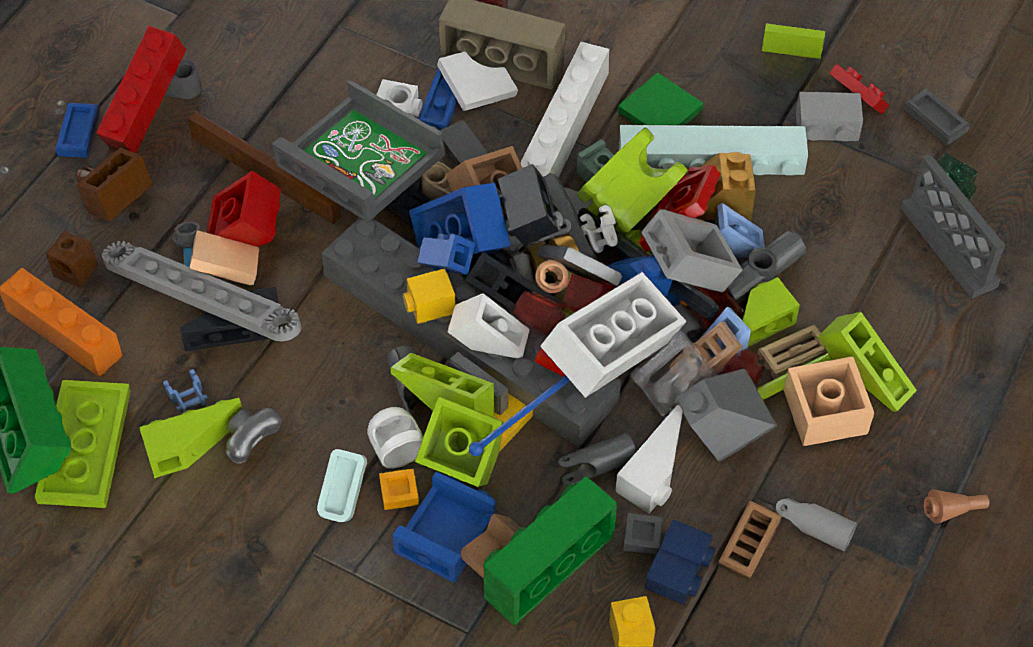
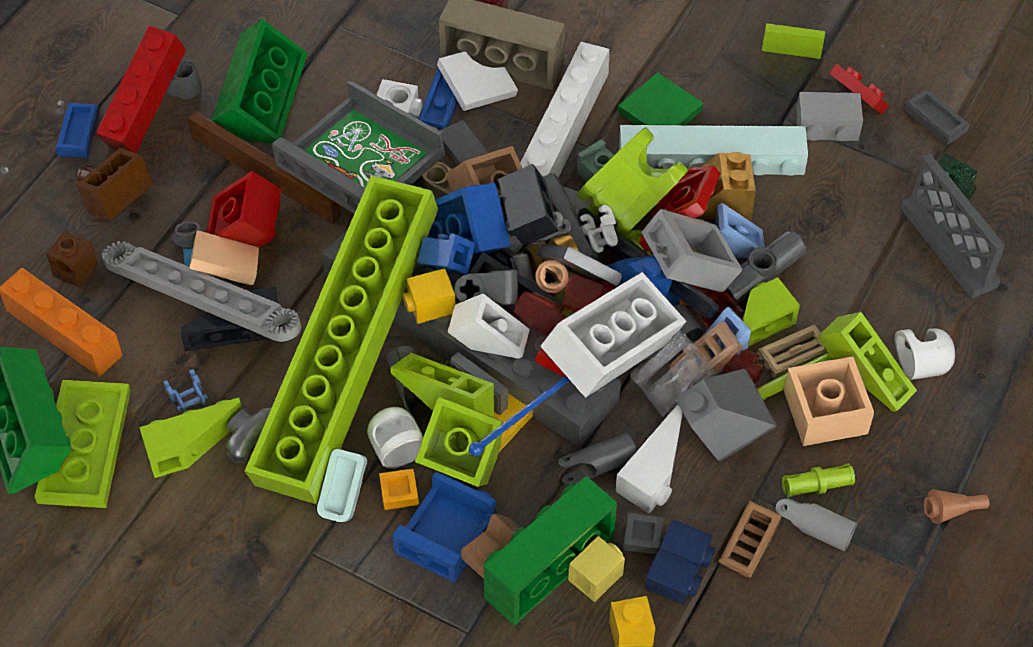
none -> green slope [211,19,307,144]
none -> lime brick [245,175,438,505]
none -> dark grey piece [454,270,519,305]
none -> light yellow brick [568,536,625,602]
none -> lime pin [782,463,855,498]
none -> white helmet [894,329,955,380]

